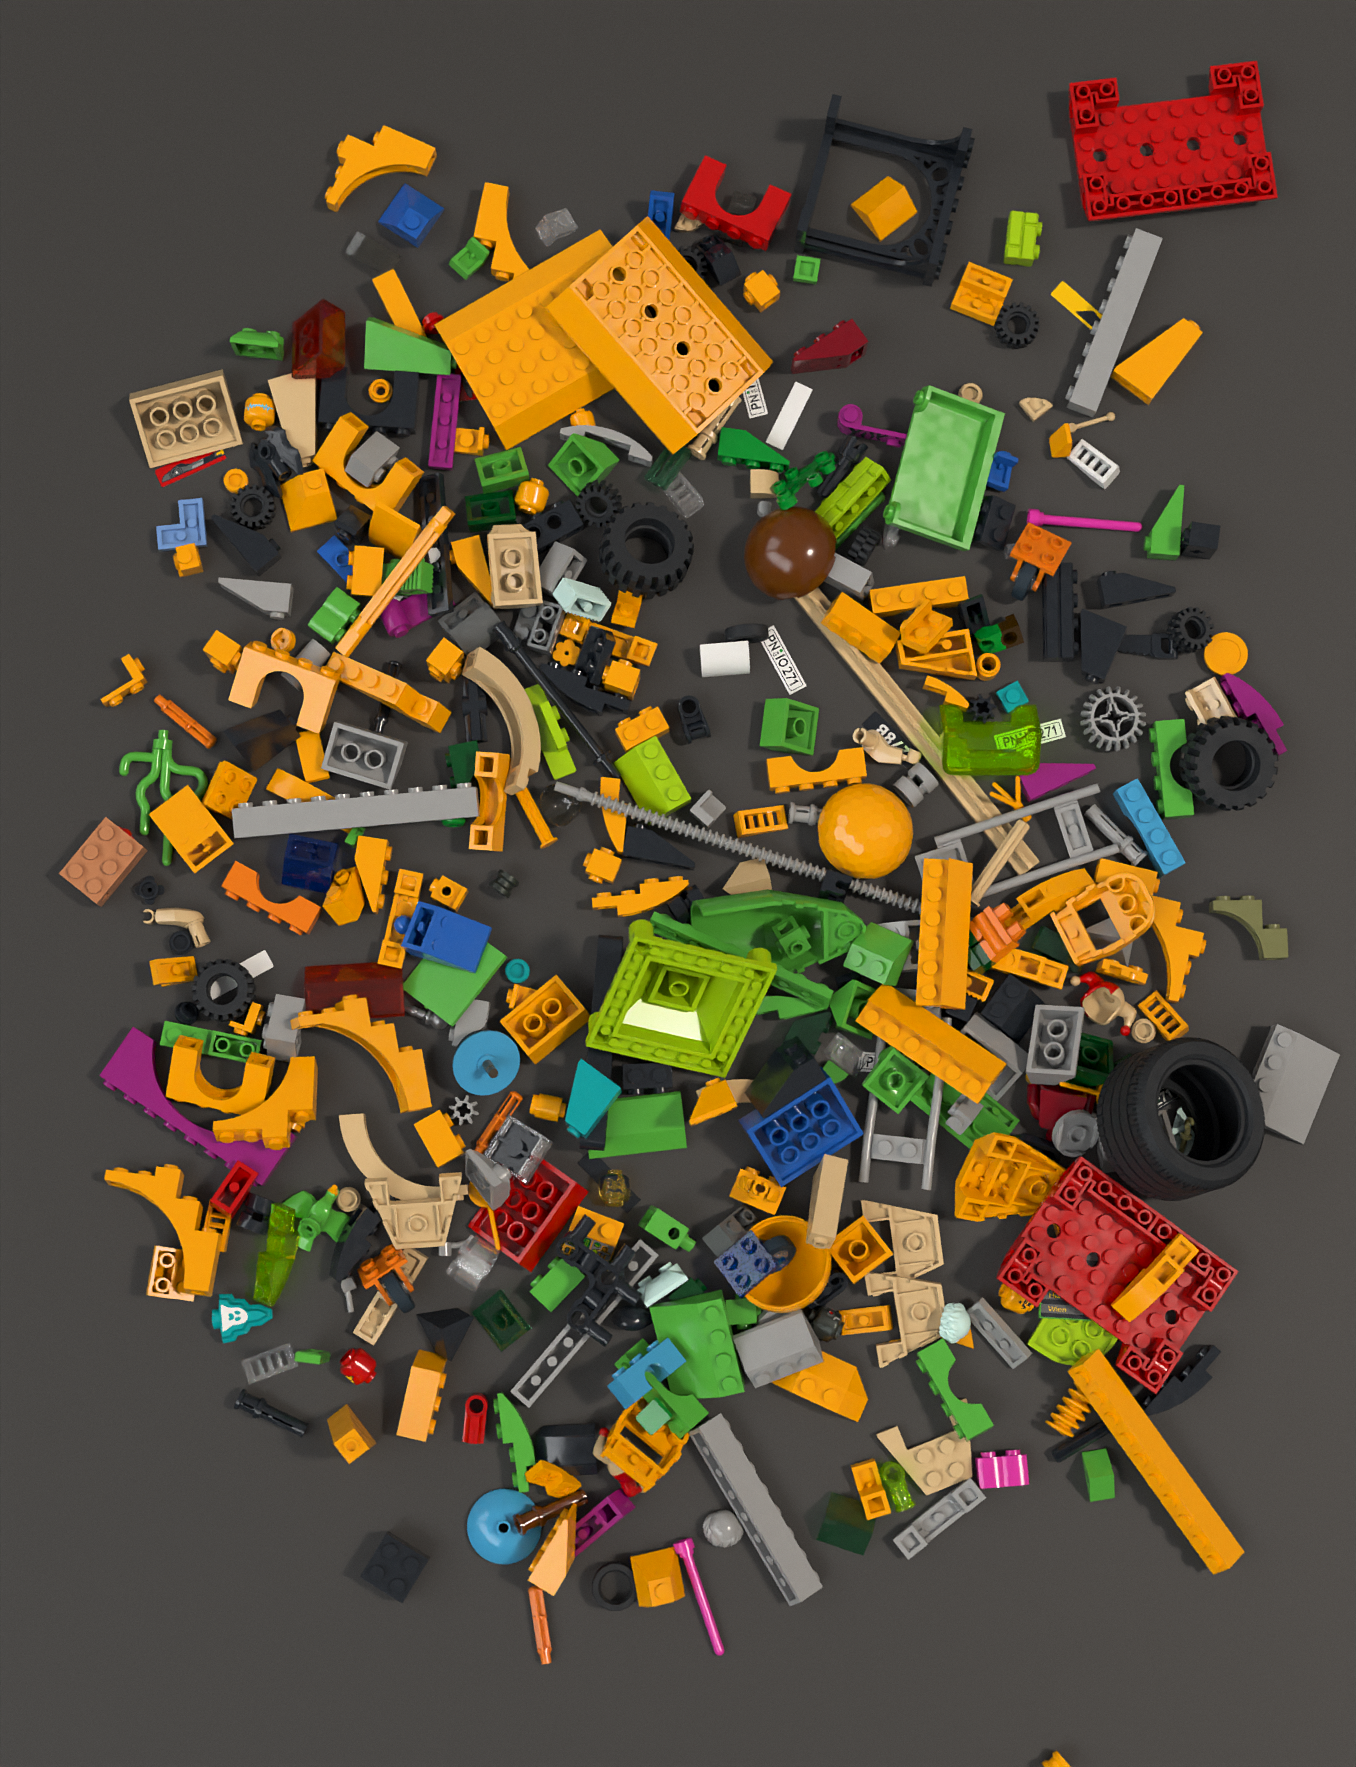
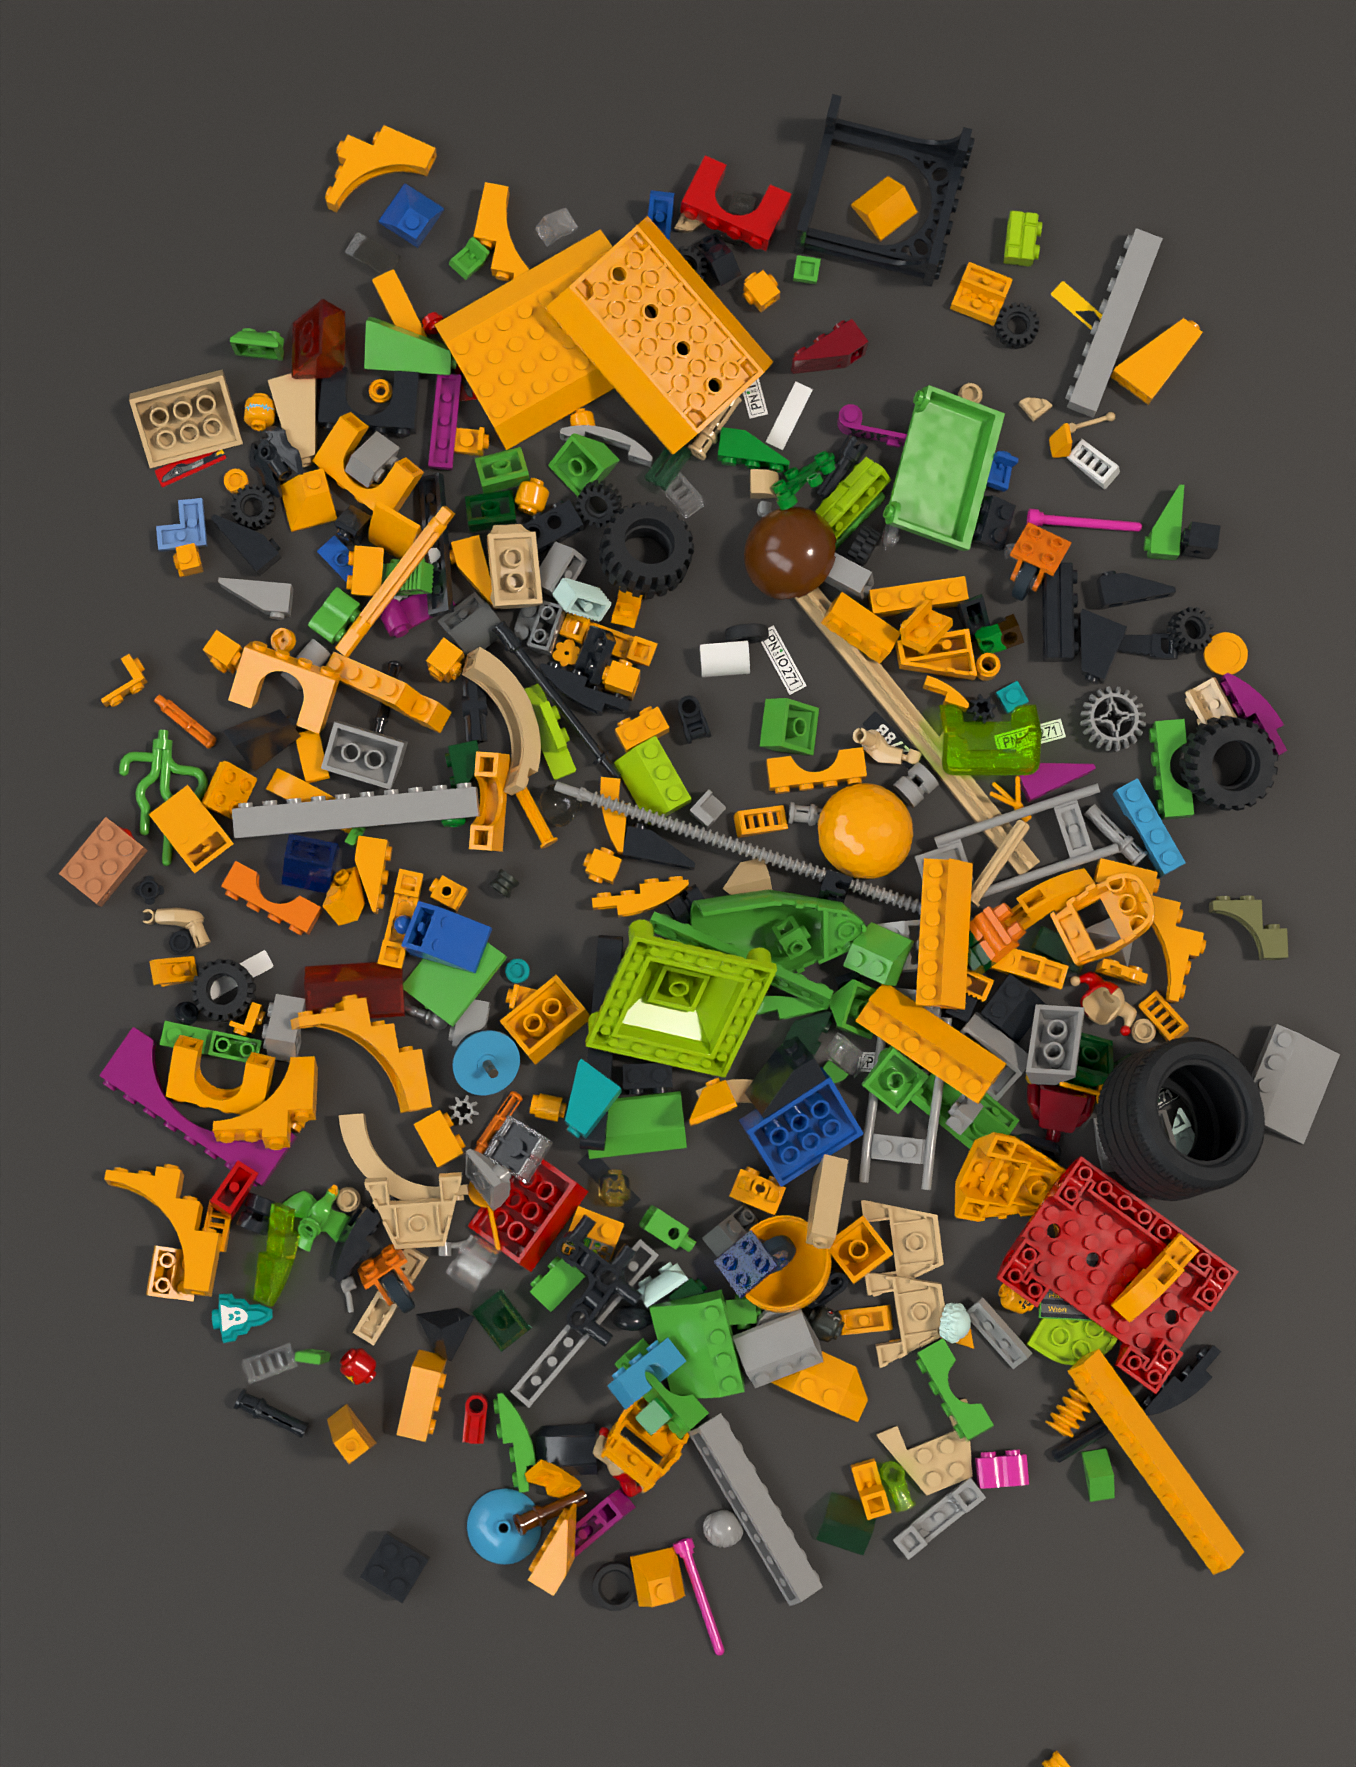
orange piece [528,1585,552,1664] -> none
light grey tile [1052,1109,1099,1157] -> none
red slope [1069,61,1278,222] -> none
olive hand [1179,1117,1194,1153] -> none

